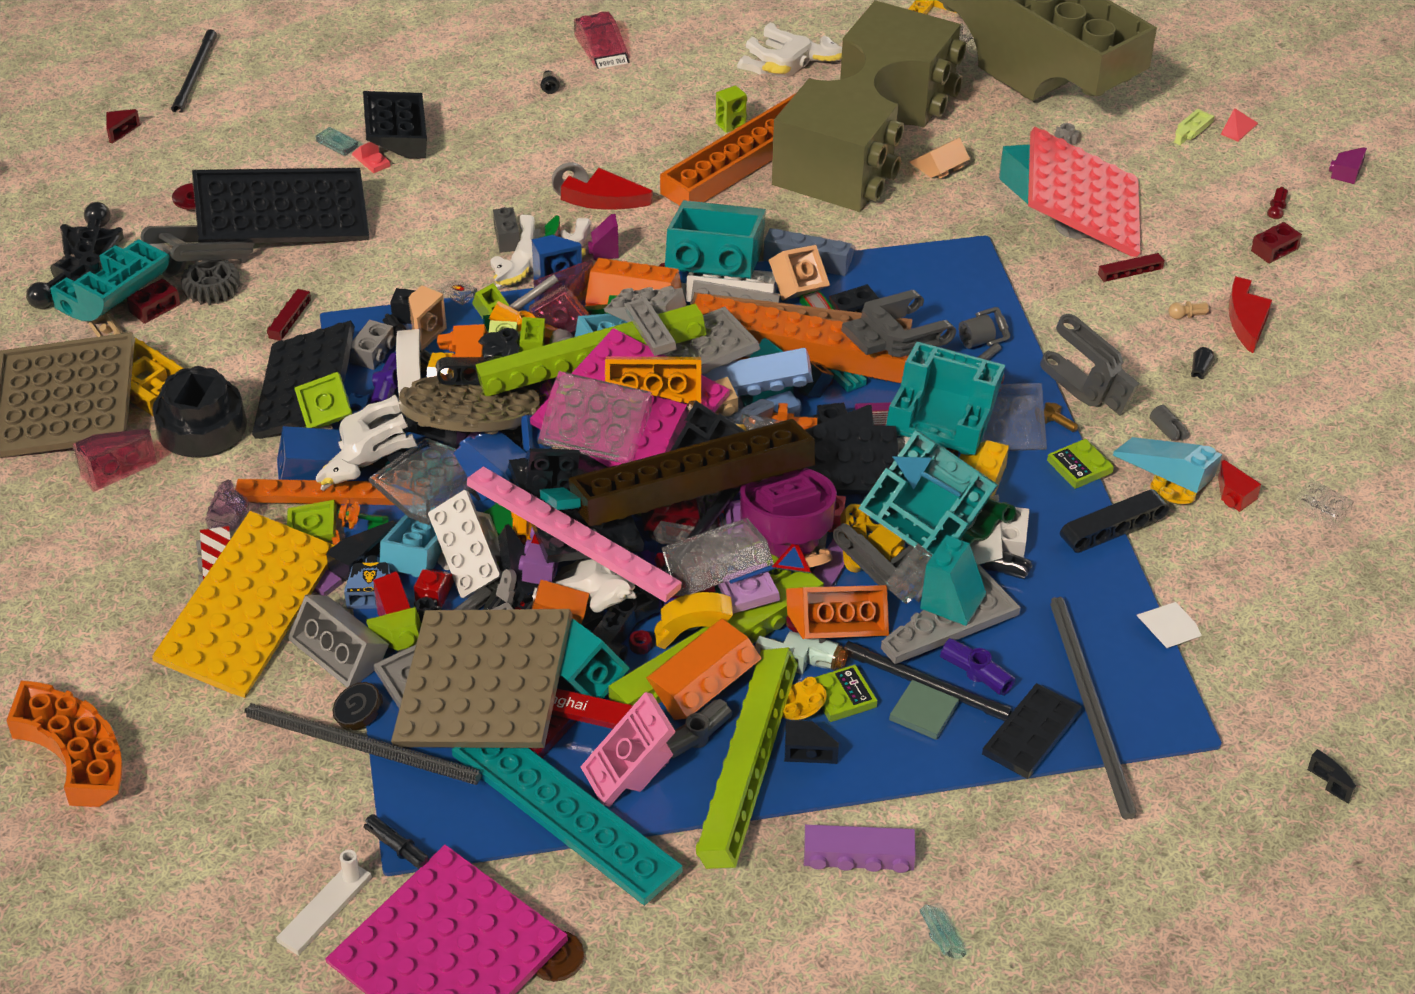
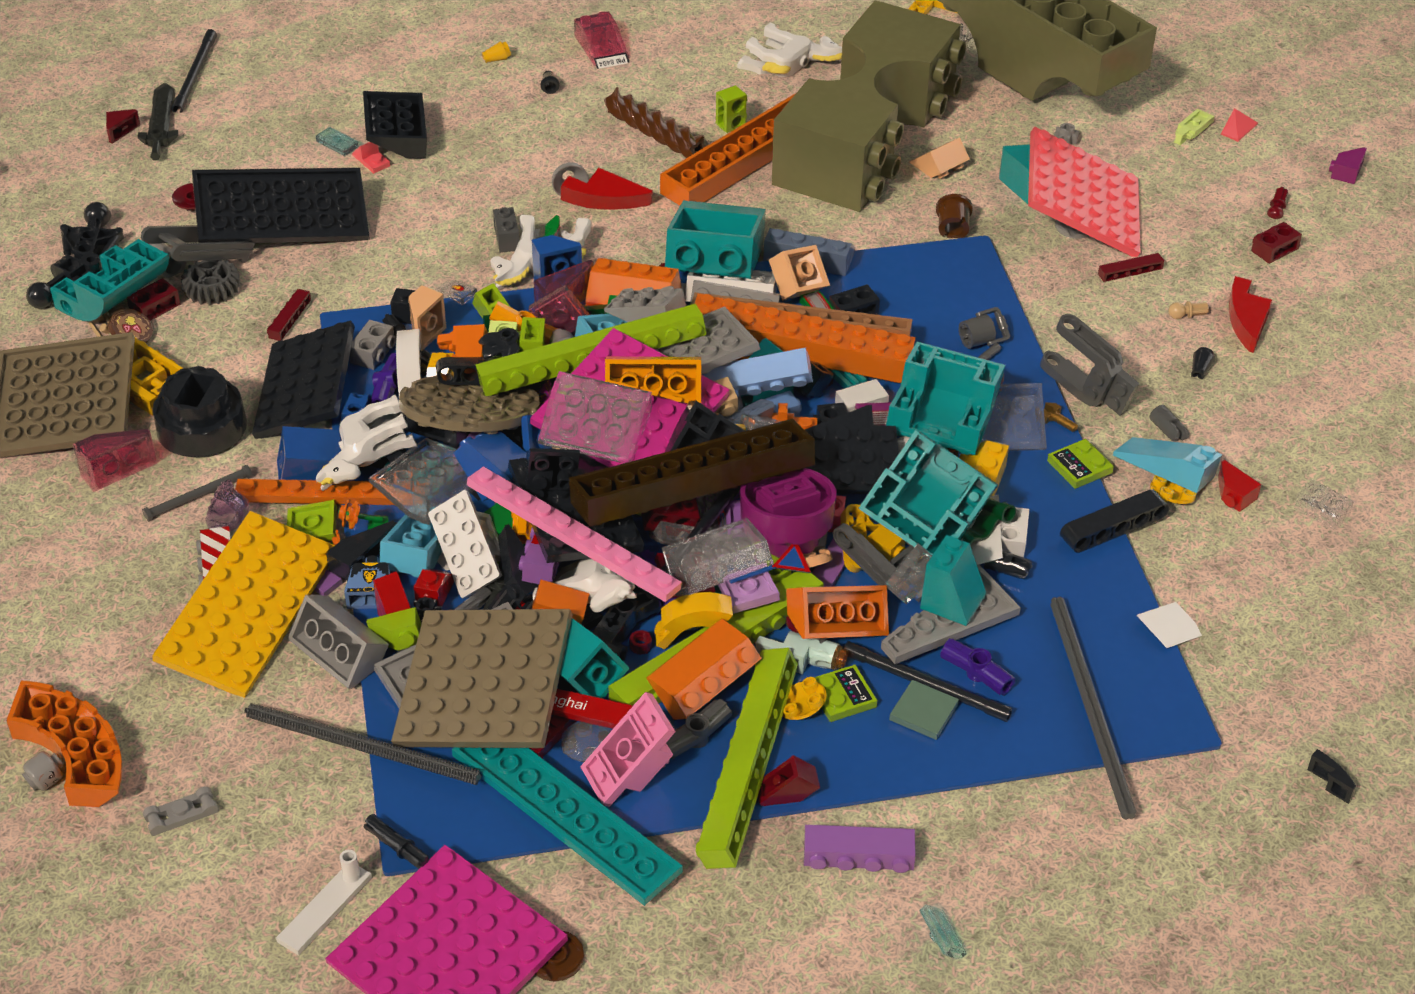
lime plate [295,372,352,428] -> none
tile [332,682,383,730] -> none
light grey piece [496,569,516,603] -> none
light grey bar [509,274,559,311] -> none
teal tile [540,487,581,510] -> none
magenta slope [587,214,619,260] -> none
light grey plate [624,297,676,356] -> none
black slope [784,720,839,764] -> none
dark grey plate [841,290,956,357] -> none
dark azure piece [892,456,961,497] -> none
black plate [982,683,1082,779] -> none
none -> light grey head [22,751,64,791]
none -> tile [108,308,153,343]
none -> pearl dark grey sword [138,83,179,161]
none -> dark grey bar [142,465,252,522]
none -> light grey plate [143,787,219,836]
none -> yellow cone [482,41,511,63]
none -> clear dish [561,721,611,762]
none -> reddish brown piece [604,87,706,158]
none -> dark red slope [758,755,820,806]
none -> white brick [835,379,889,413]
none -> reddish brown piece [936,194,973,238]

